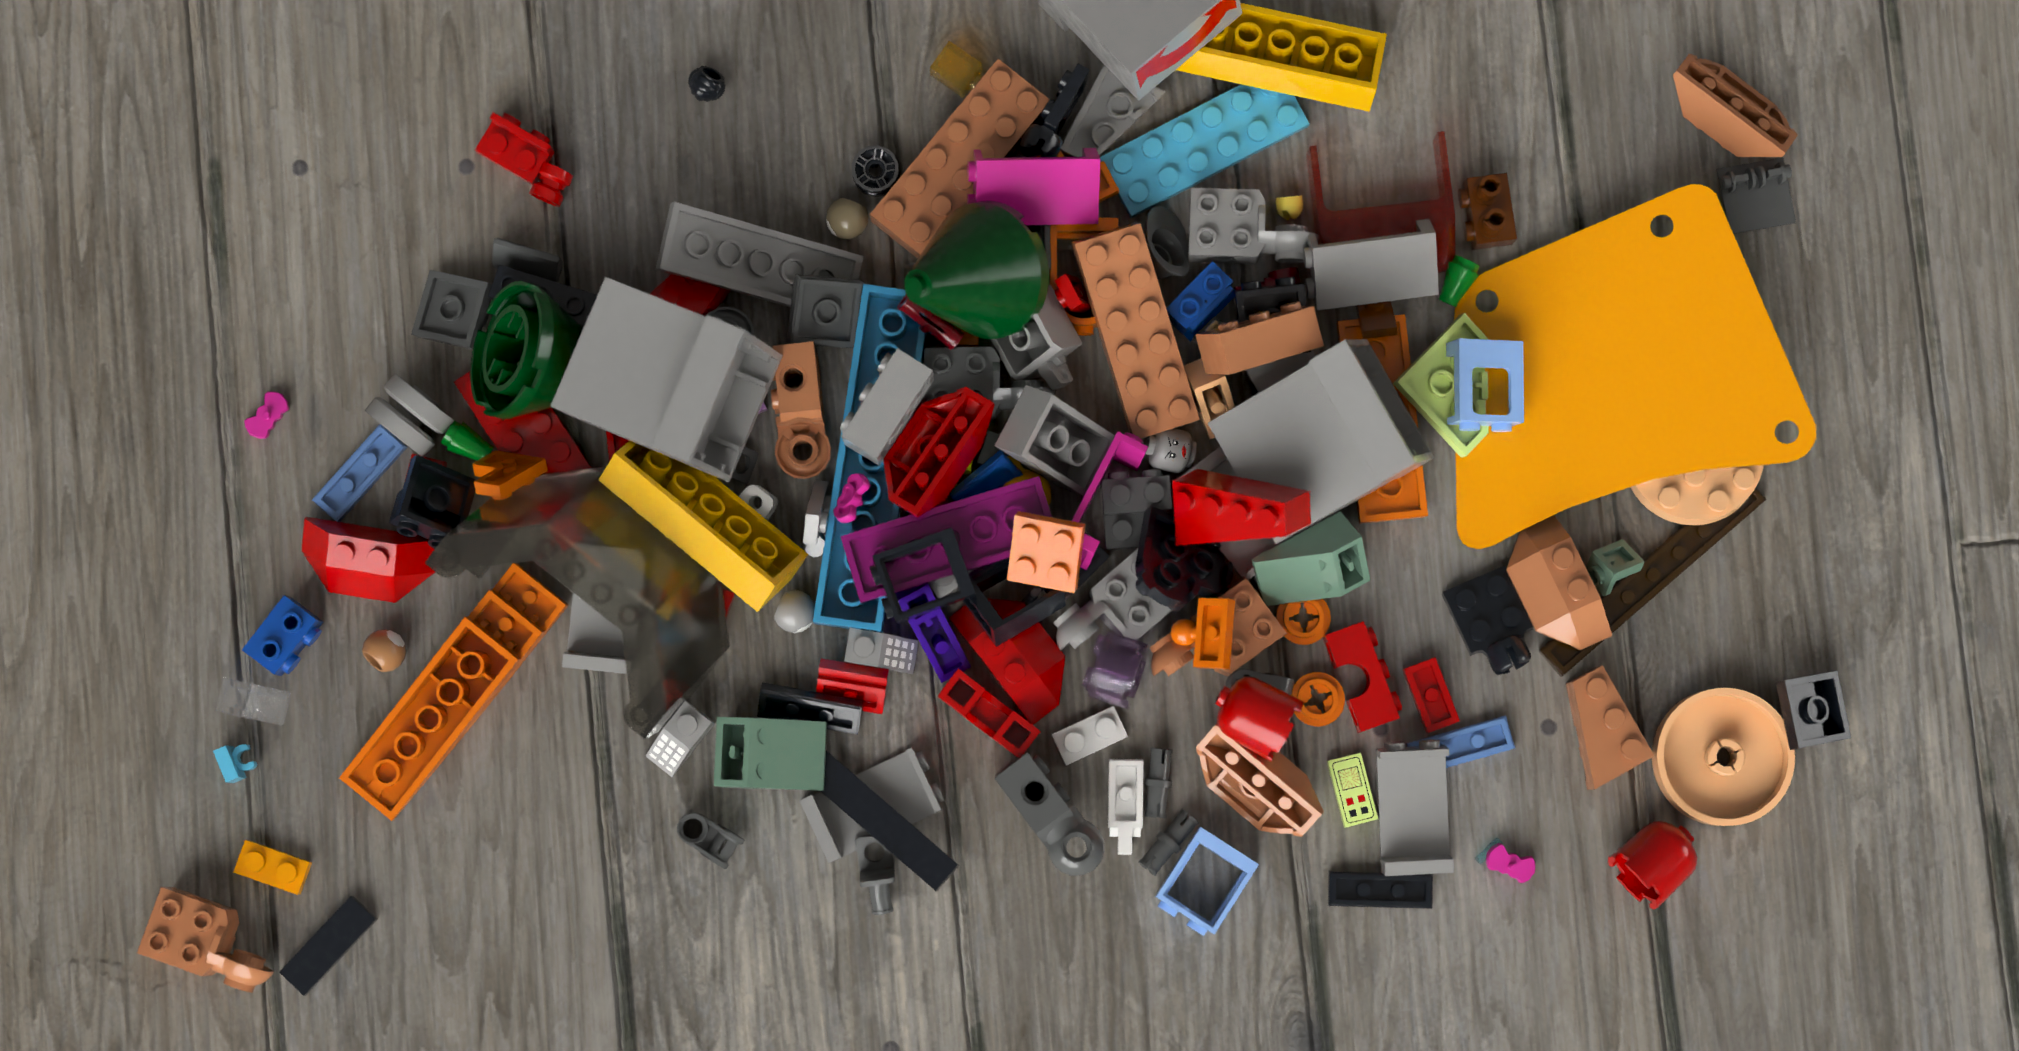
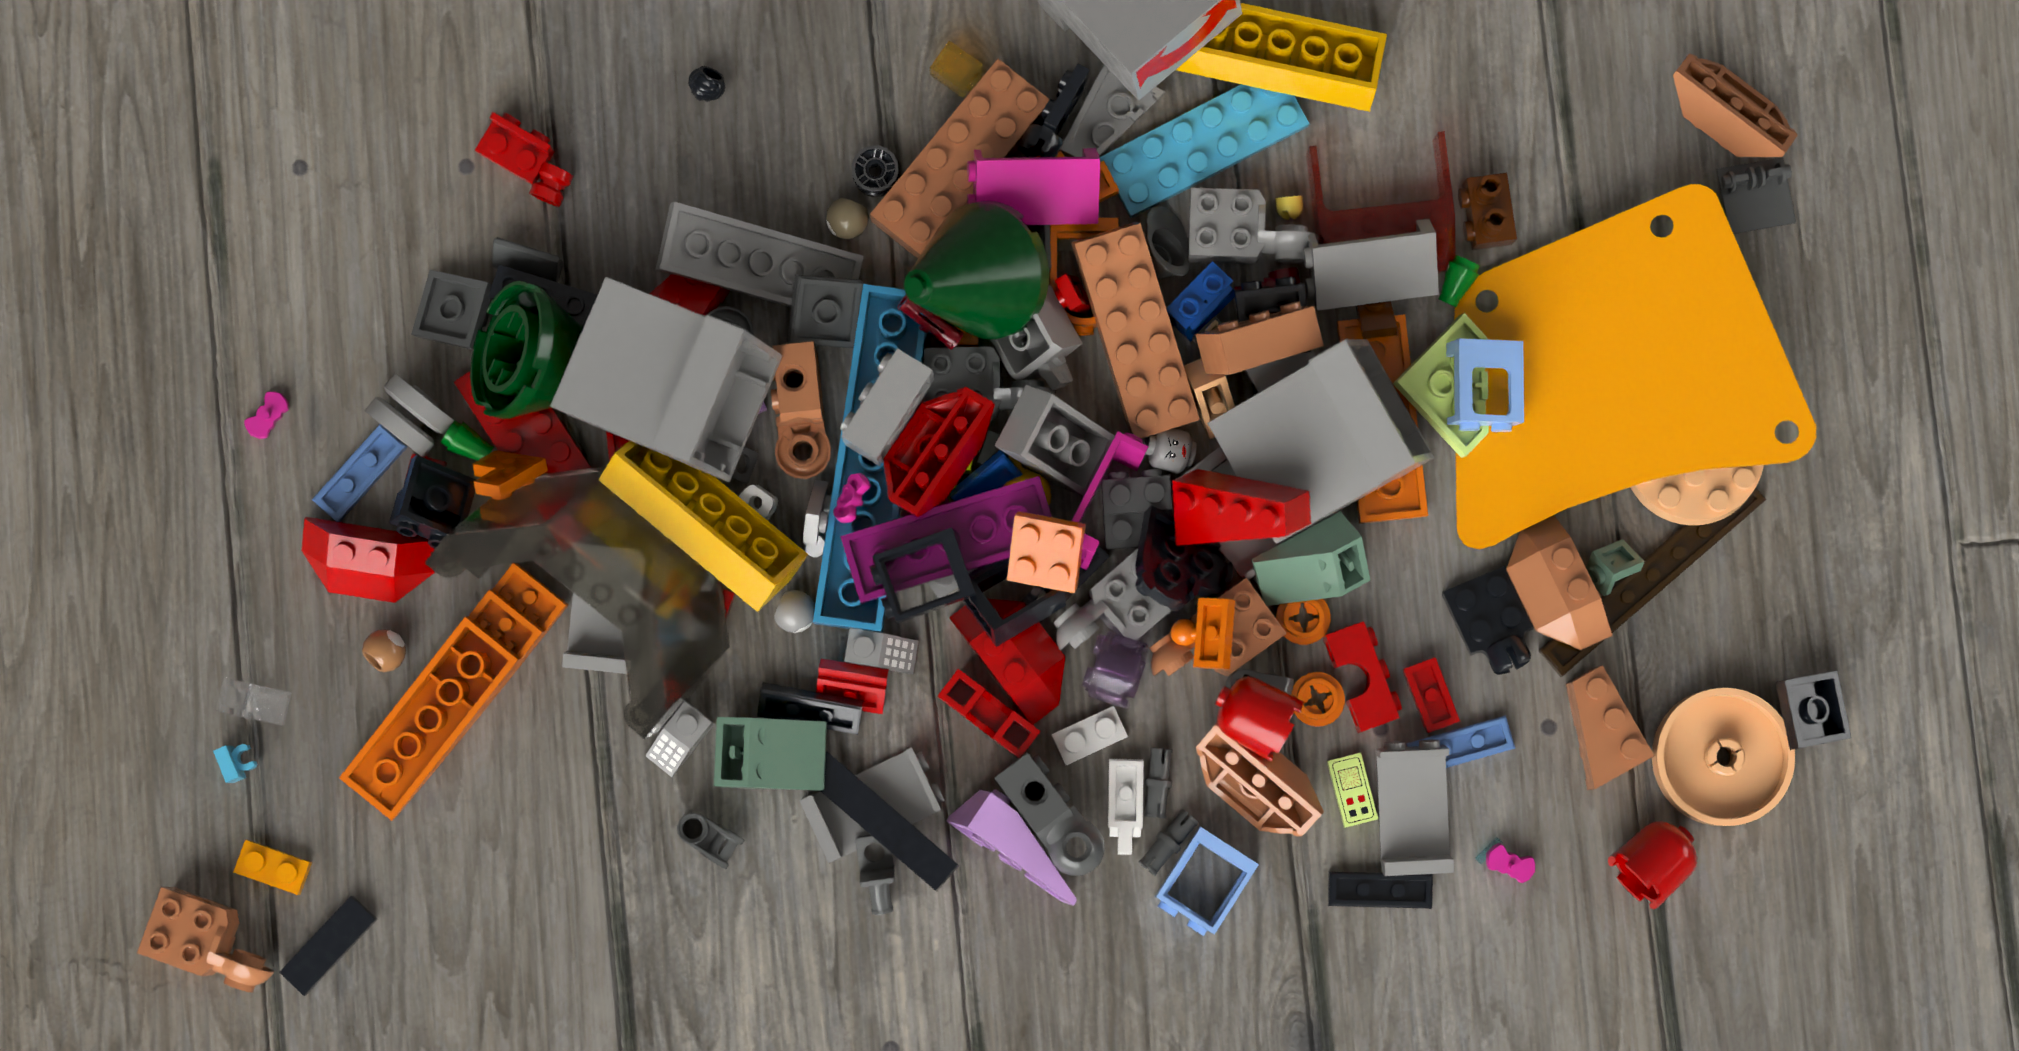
blue brick [242,595,323,676] -> none
dark purple slope [896,583,971,683] -> none
none -> lavender wedge [946,789,1077,906]

